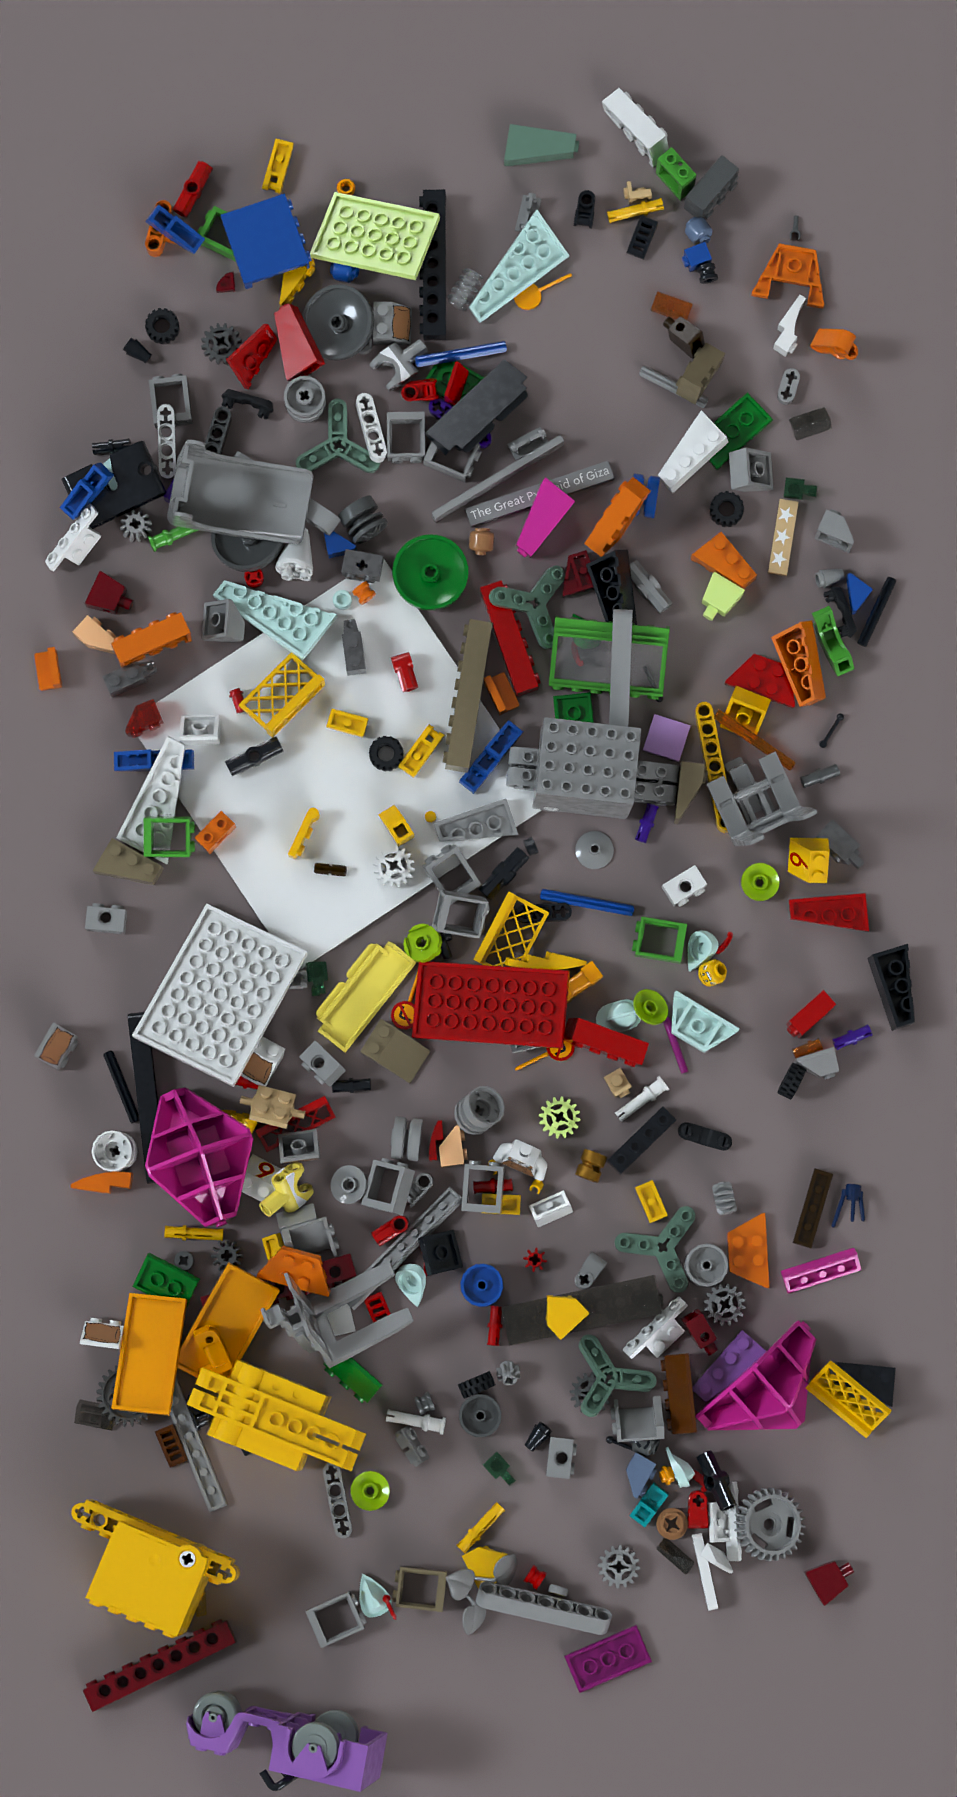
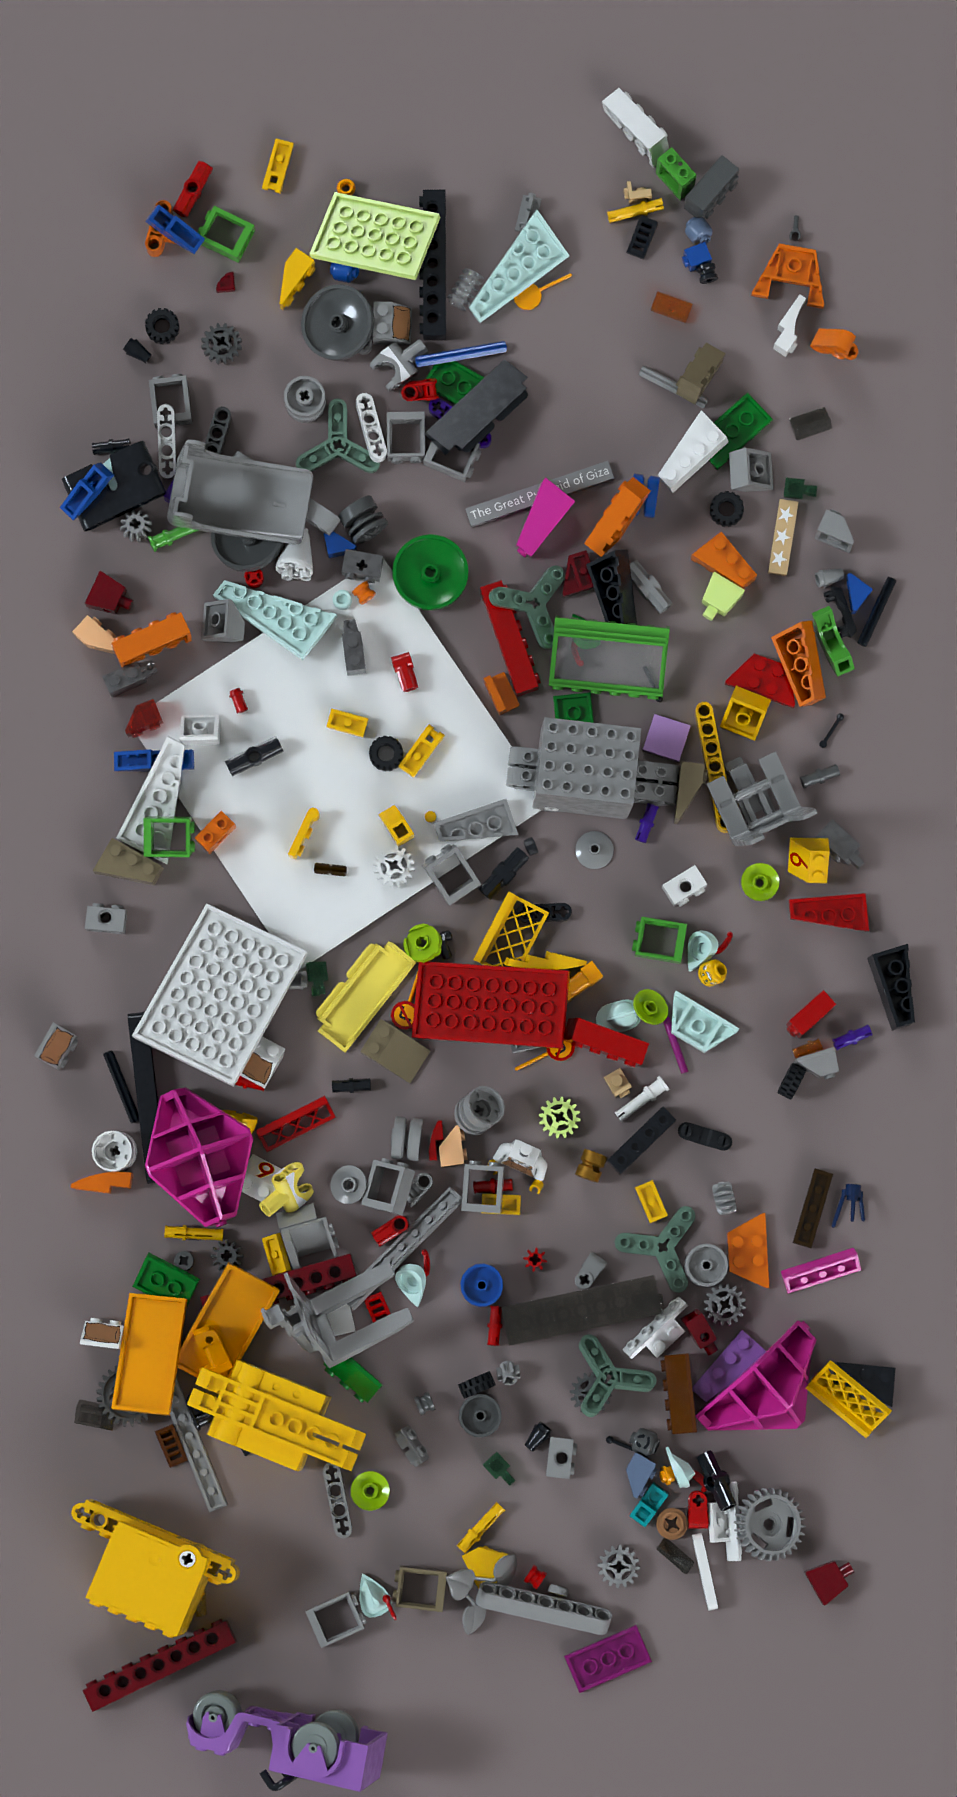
orange panel [34,647,62,691] -> none
white bracket [45,504,101,572] -> none
blue panel [221,193,312,289] -> none
black piece [221,389,274,419] -> none
red wing [226,324,277,390] -> none
yellow fence [239,653,325,738] -> none
tan plate [240,1085,306,1129] -> none
orange wing [257,1245,331,1297] -> none
slope [274,304,326,382] -> none
light grey slope [278,1129,321,1164] -> none
light grey brick [299,1041,346,1087] -> none
white pin [386,1409,446,1435] -> none
black plate [418,1230,463,1276] -> none
light grey tile [432,435,564,523] -> none
light grey window [432,890,490,939] -> none
dark tan brick [442,619,492,773] -> none
red slope [444,361,469,405] -> none
blue slope [459,720,523,794] -> none
medium nougat head [469,528,494,555] -> none
sand green slope [504,124,579,166] -> none
light grey hinge [507,427,548,460] -> none
white slope [529,1190,573,1227] -> none
blue axle [540,889,634,916] -> none
yellow slope [546,1295,590,1340] -> none
black piece [573,190,595,229] -> none
light grey beam [609,609,633,727] -> none
light grey panel [610,1396,664,1442] -> none
dark brown torso [663,317,705,359] -> none
white slope [700,1543,733,1574] -> none
clear orange axle [714,710,795,770] -> none
light grey beam [777,368,800,405] -> none

